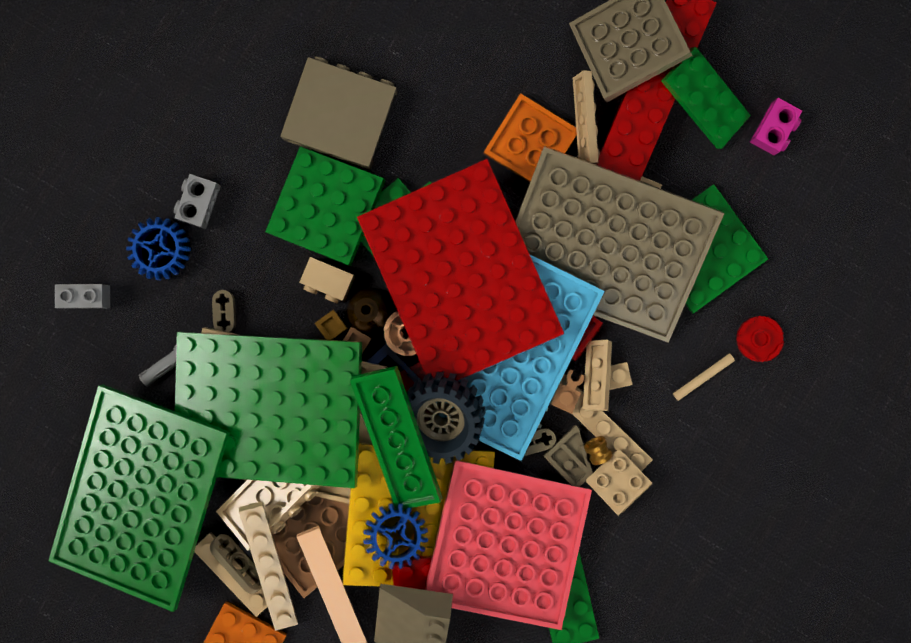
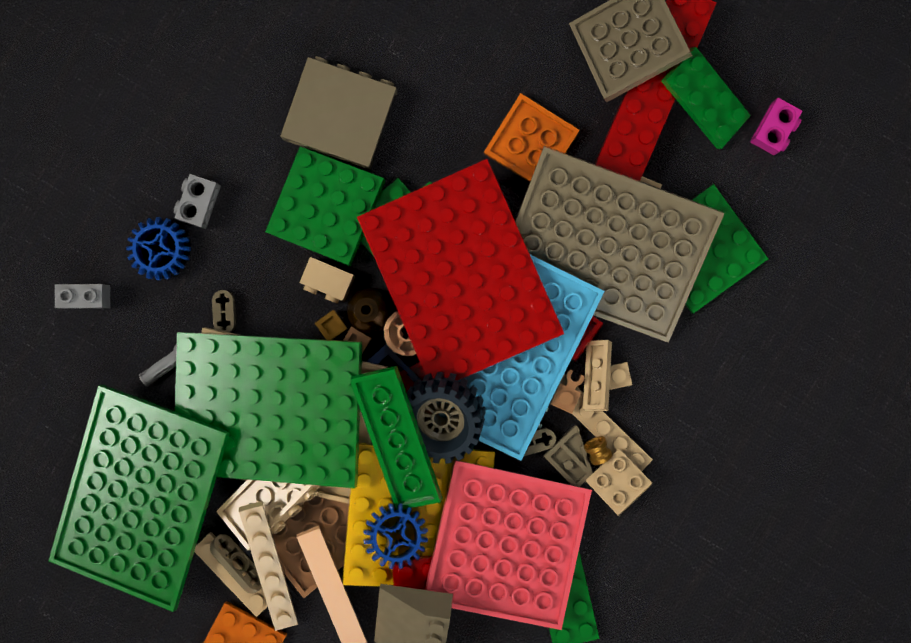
tan plate [573,70,600,164] -> none
tan piece [673,353,735,401] -> none
red tile [736,316,784,362] -> none

